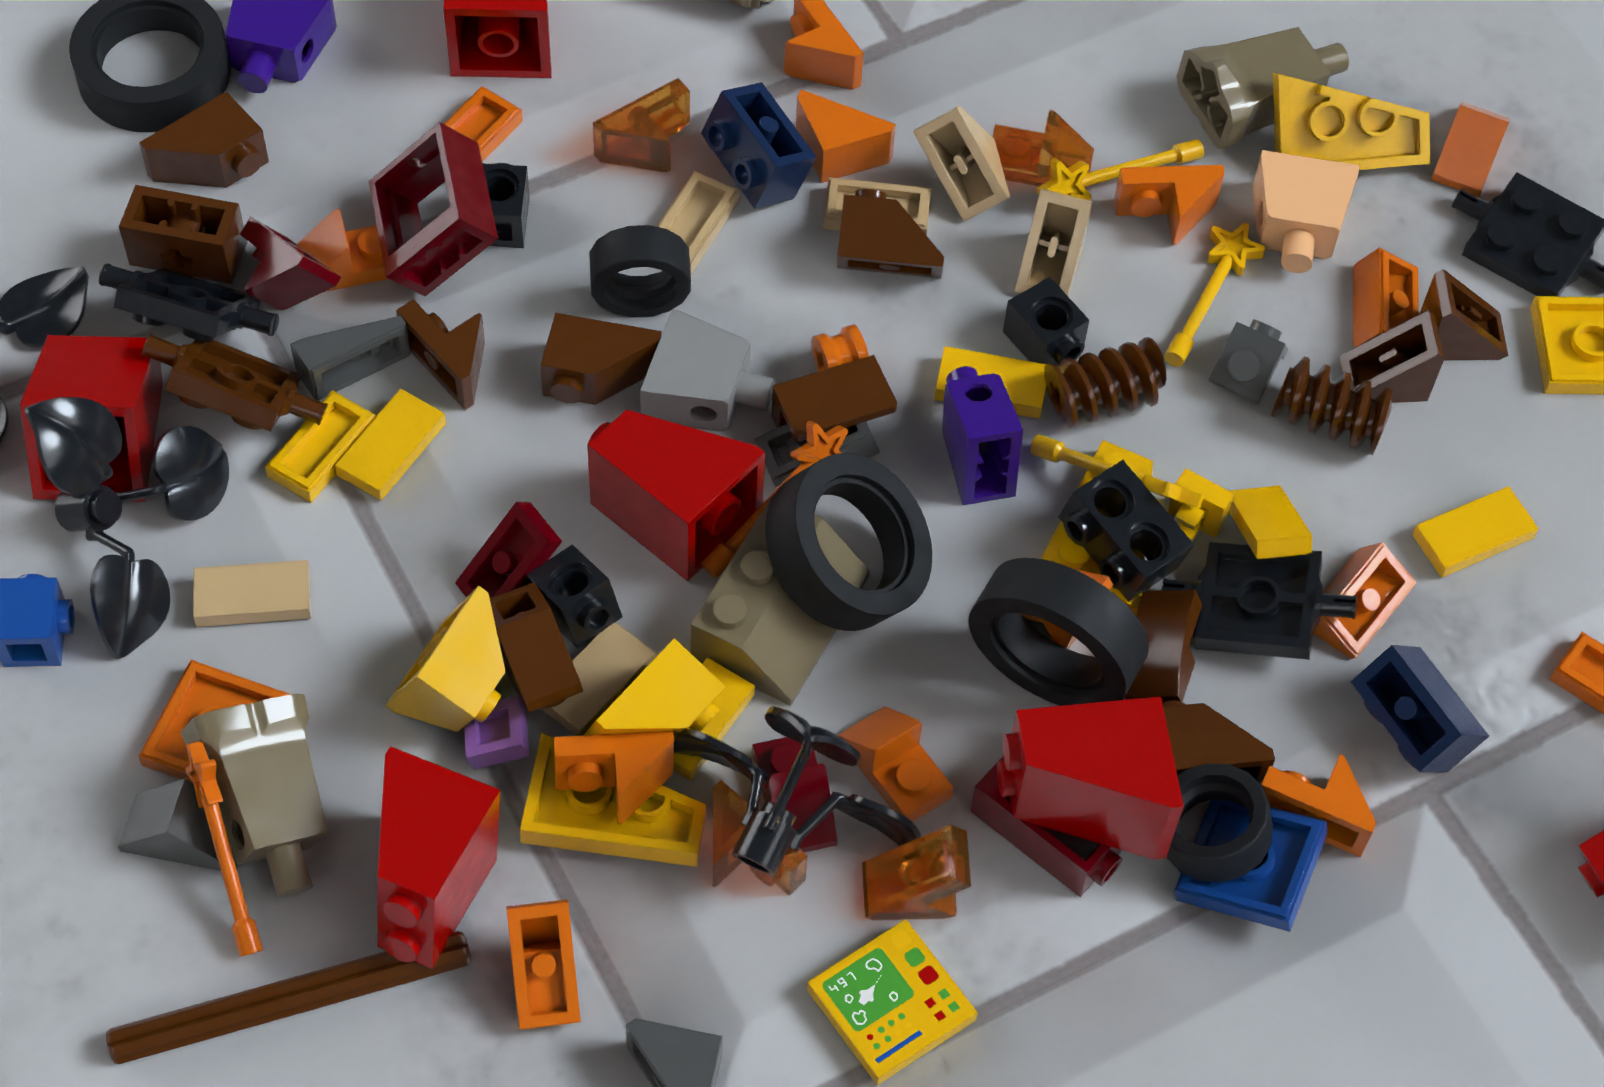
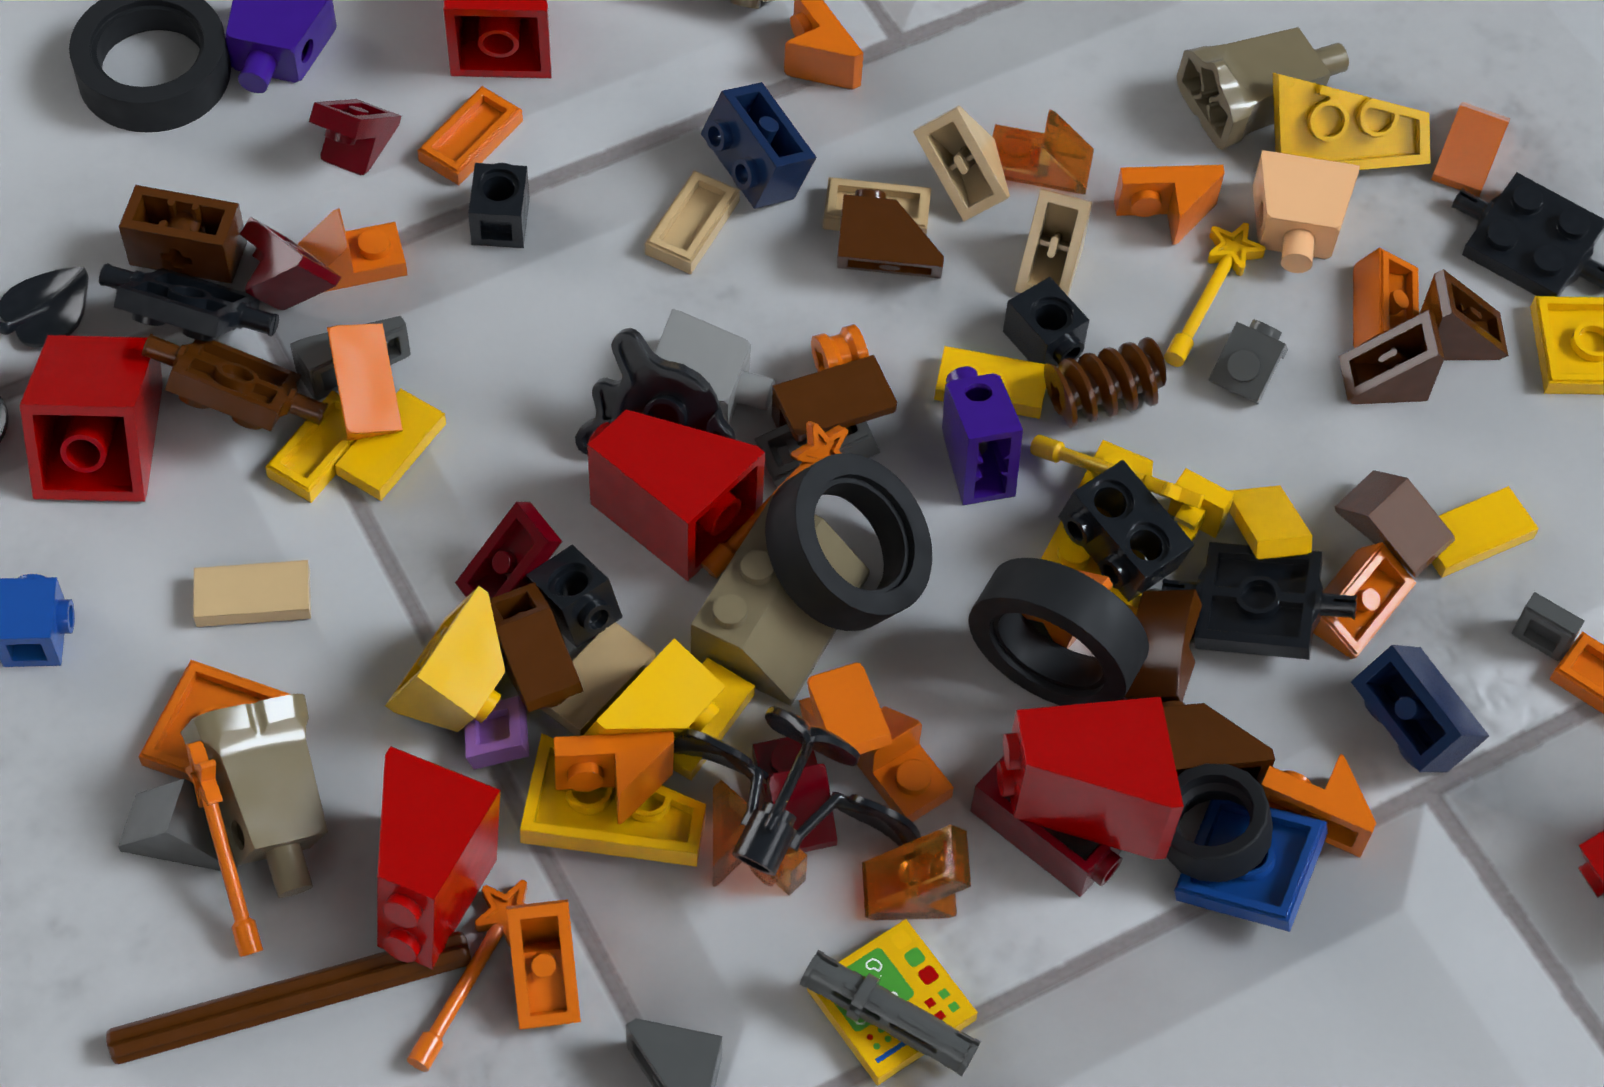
black plant [24,397,229,658] -> none
reddish brown slope [139,91,269,188] -> none
dark red window [368,122,498,297] -> none
reddish brown slope [396,299,485,410] -> none
reddish brown slope [540,312,662,405] -> none
black tyre [589,225,691,317] -> none
clear orange slope [593,78,690,172] -> none
orange slope [796,89,896,183] -> none
yellow piece [1036,139,1204,200] -> none
reddish brown piece [1270,356,1392,456] -> none
none -> dark red slope [309,99,402,175]
none -> orange slope [327,323,403,441]
none -> orange piece [407,880,527,1072]
none -> black tile [575,328,736,455]
none -> orange slope [799,662,893,754]
none -> dark grey pin [799,950,981,1077]
none -> reddish brown slope [1335,470,1455,578]
none -> dark grey tile [1512,592,1585,662]

